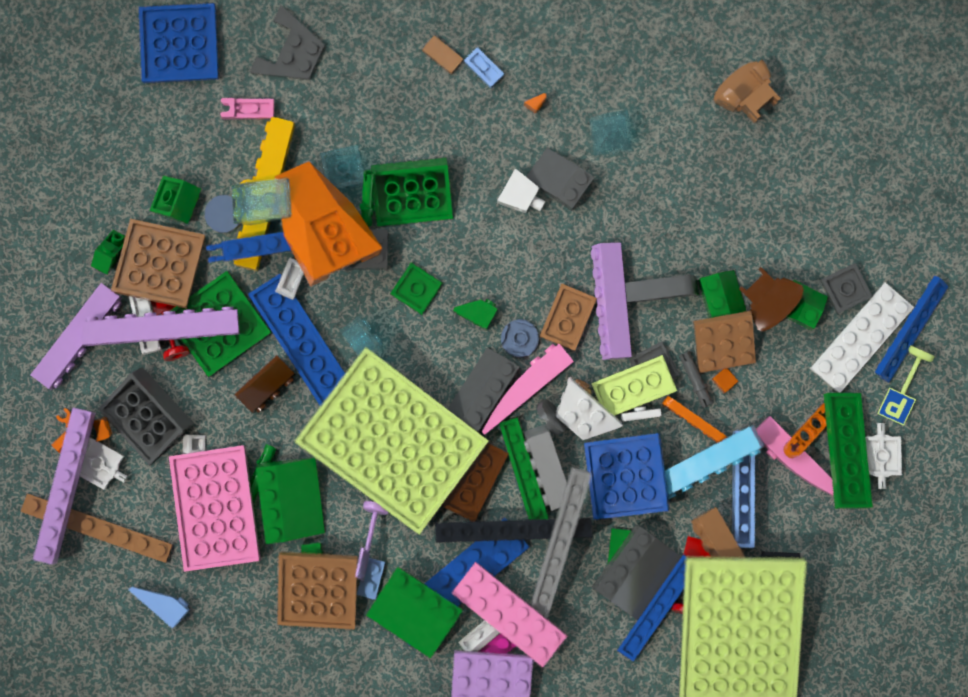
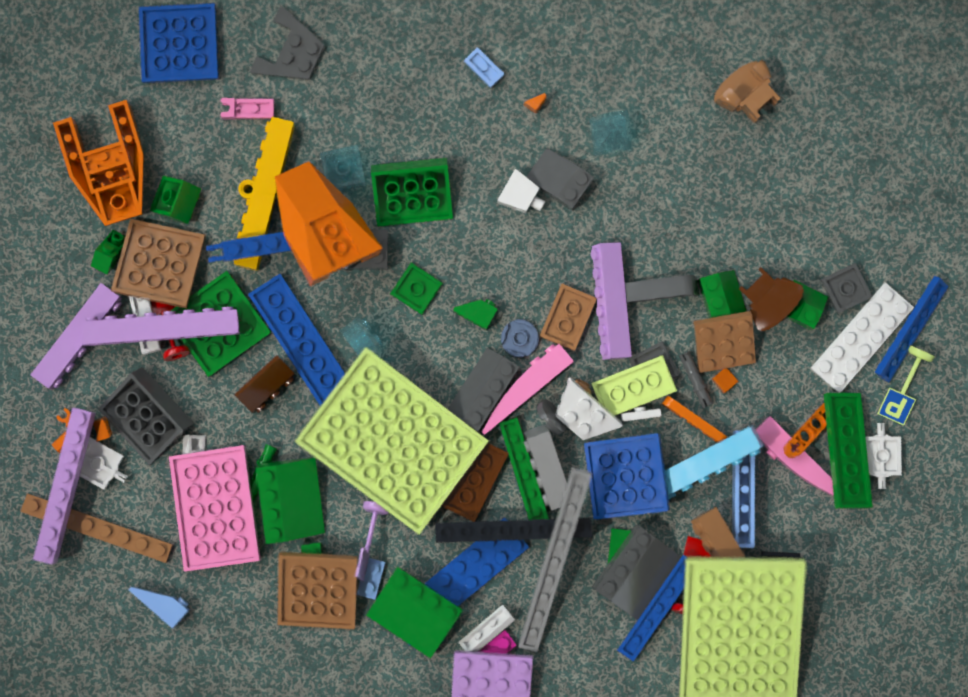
sand blue tile [205,195,243,233] -> none
clear light blue slope [232,178,291,225] -> none
white tile [275,257,304,300] -> none
green pin [360,170,376,227] -> none
medium nougat tile [422,36,463,74] -> none
bright pink plate [452,562,567,667] -> none
none -> orange wedge [53,100,144,226]

